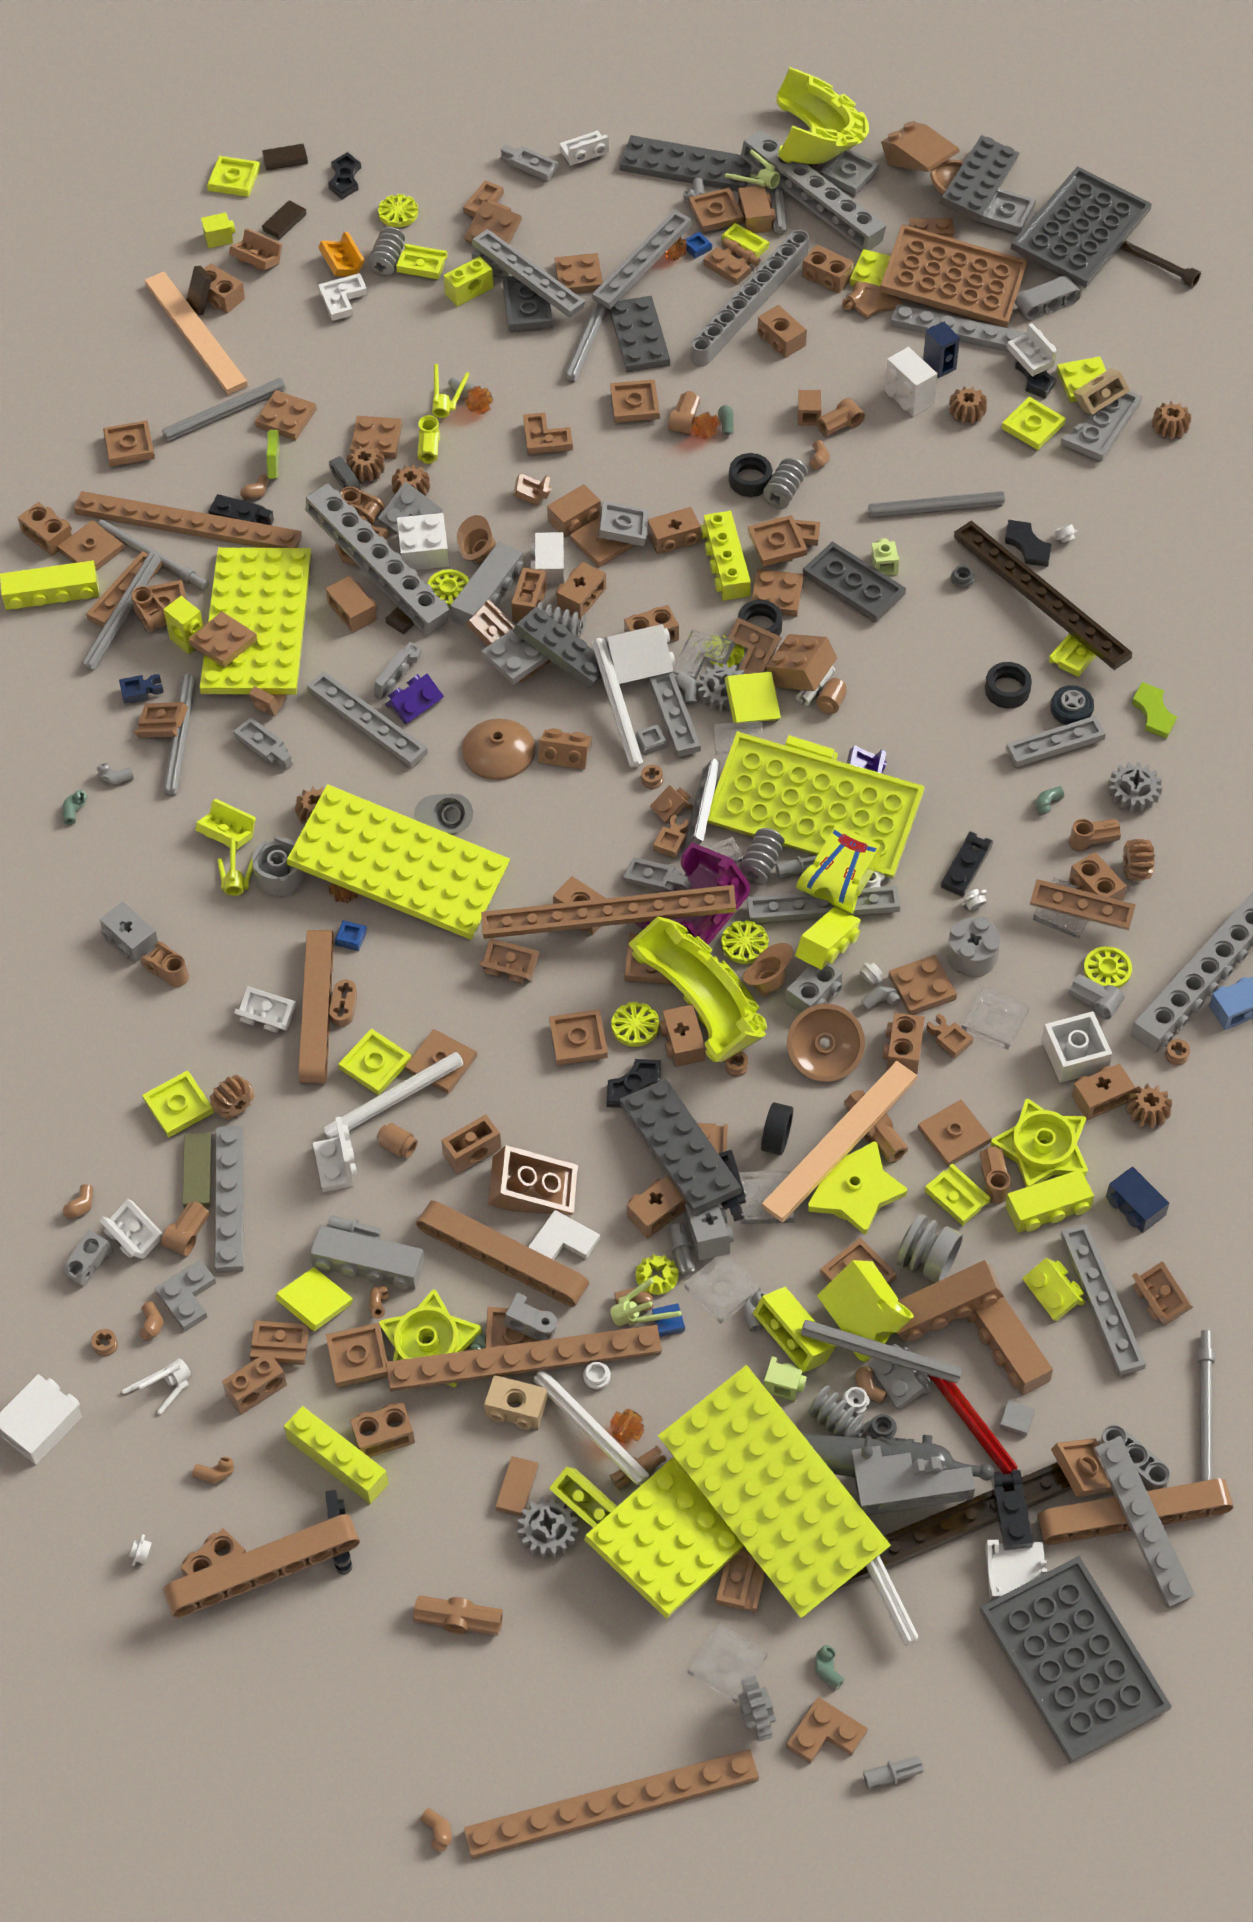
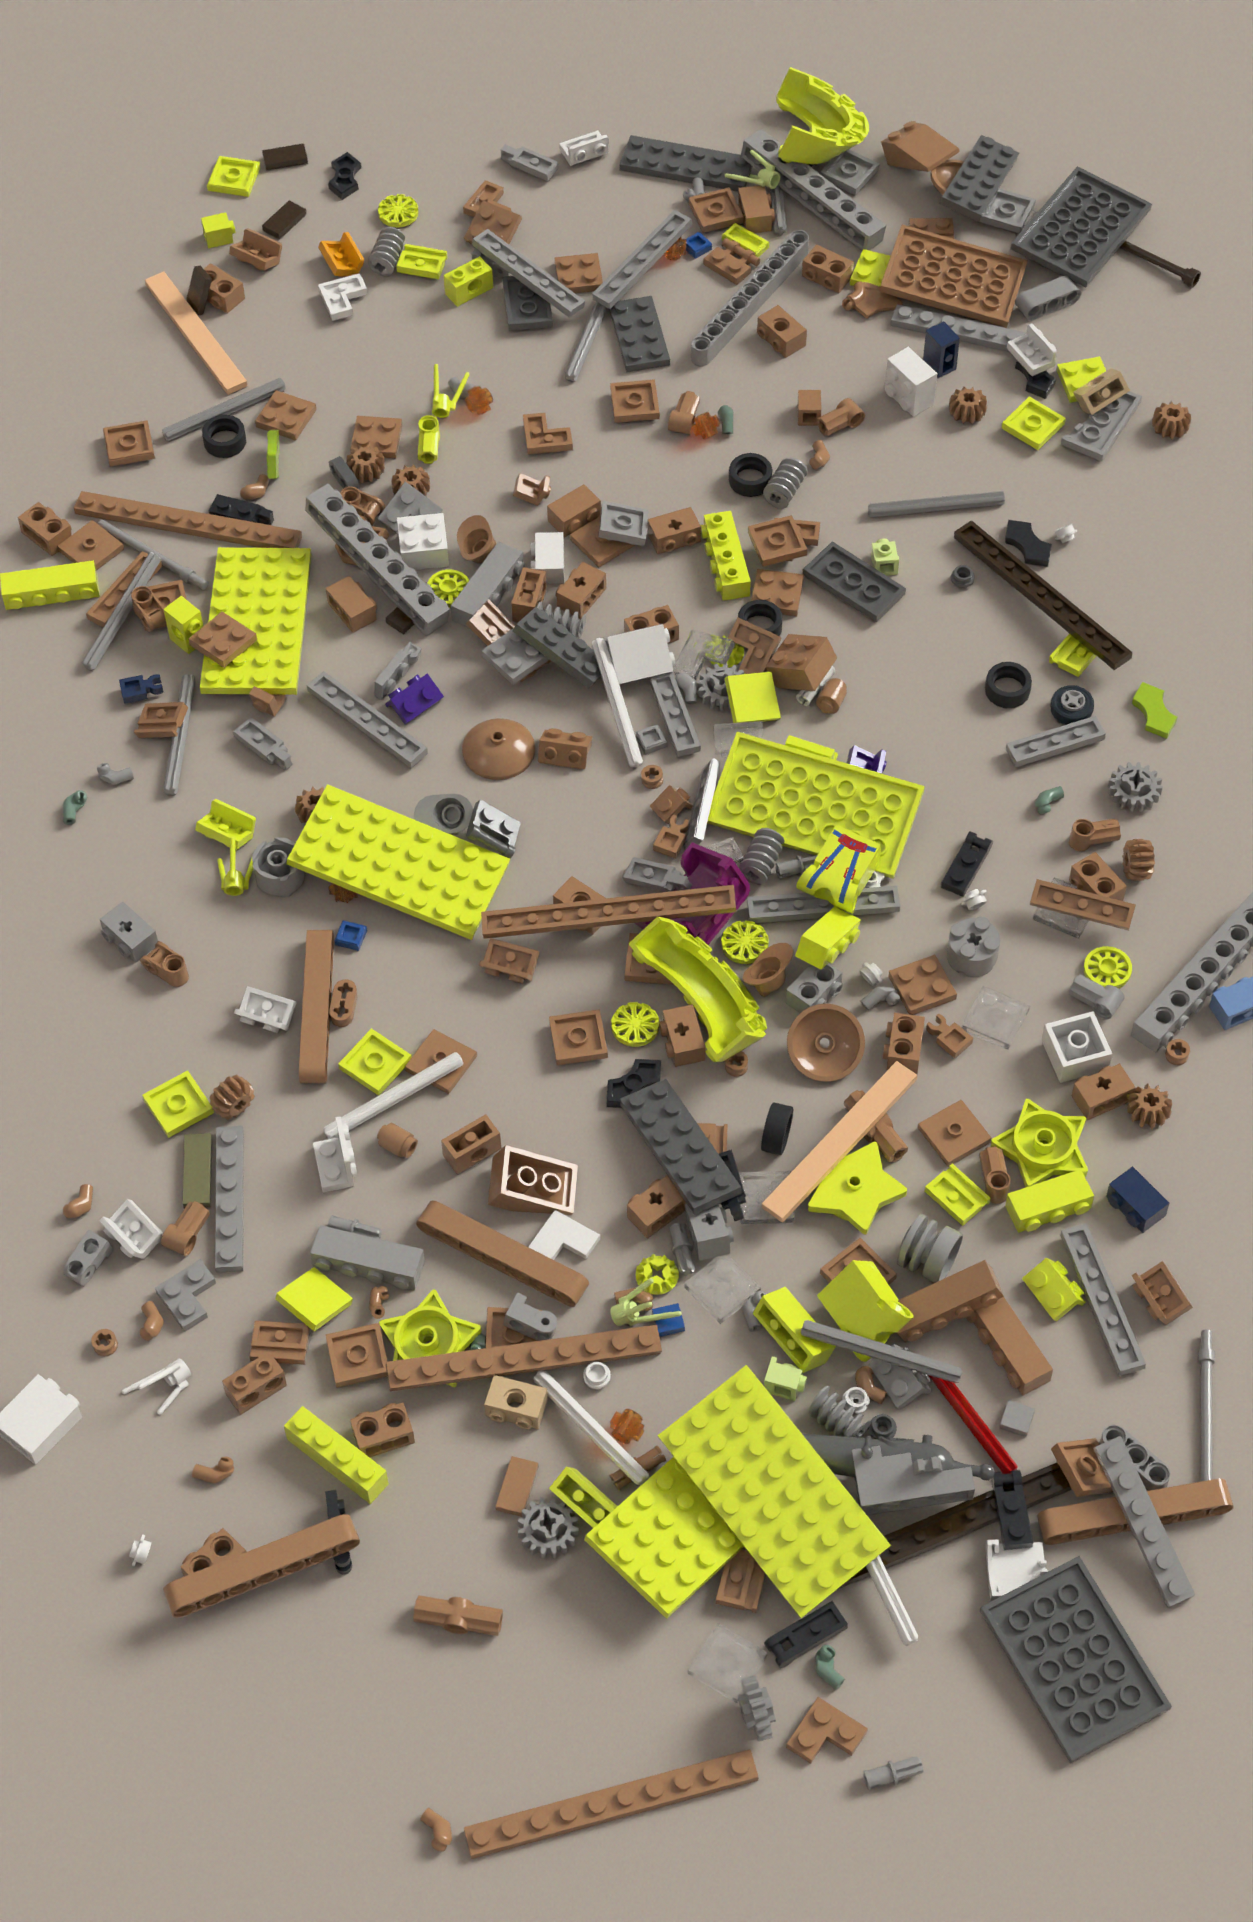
none -> black tyre [202,414,247,458]
none -> plate [466,800,521,859]
none -> black plate [764,1601,848,1668]

